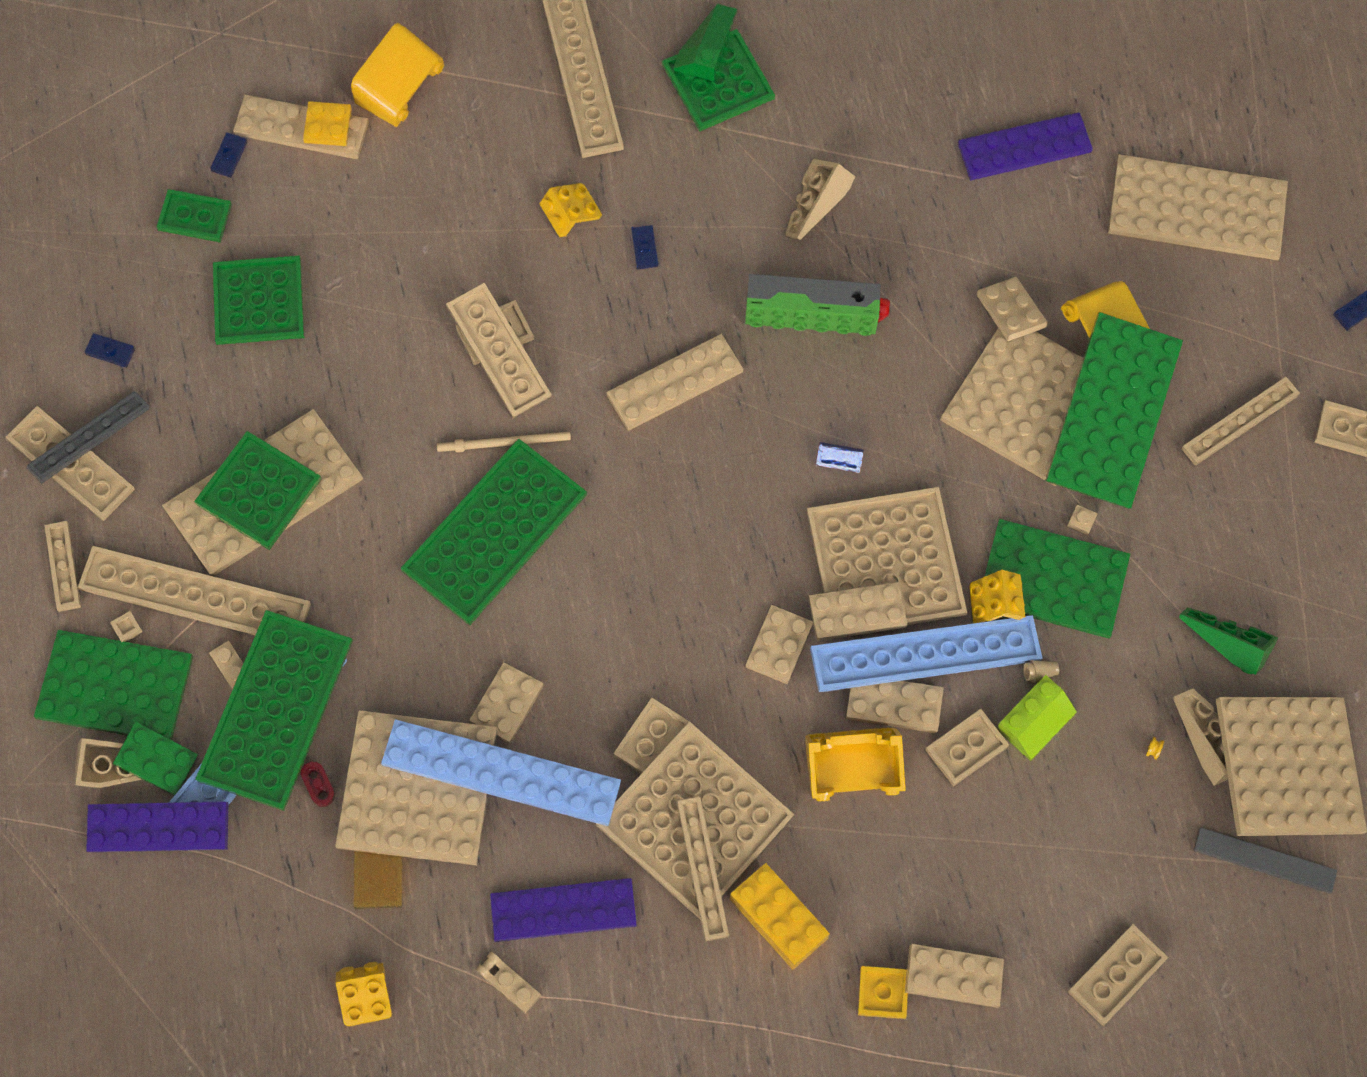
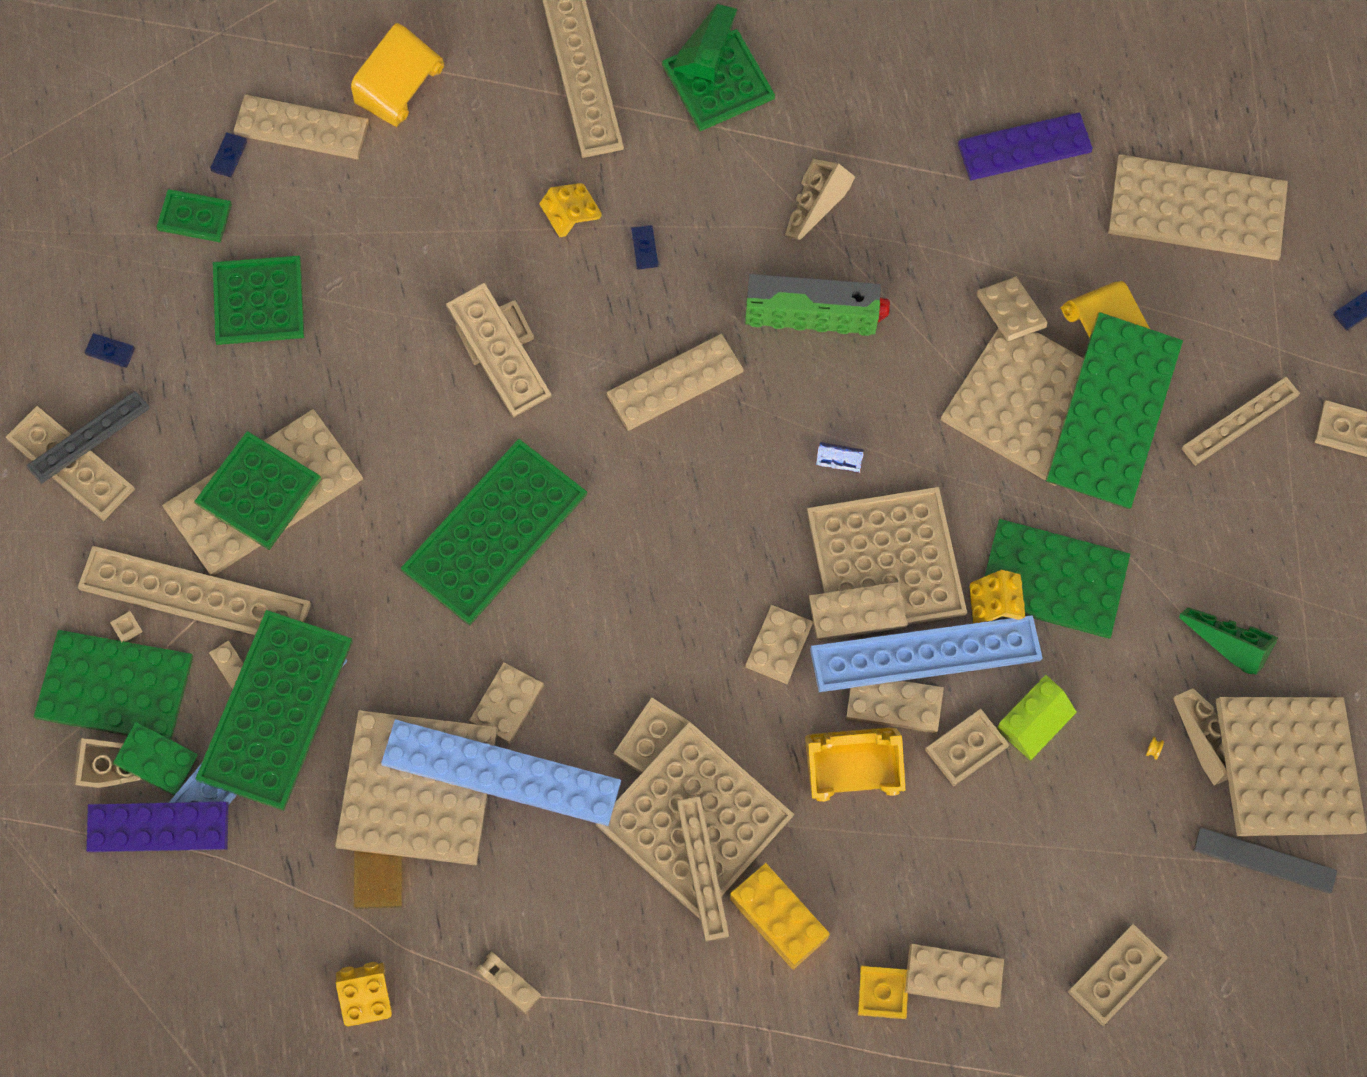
tan plate [44,521,81,612] -> none
dark red plate [301,762,335,807] -> none
yellow plate [303,101,352,146] -> none
tan bar [437,431,571,453] -> none
dark purple plate [490,878,637,942] -> none
tan cone [1023,660,1059,683] -> none
tan plate [1067,505,1098,535] -> none

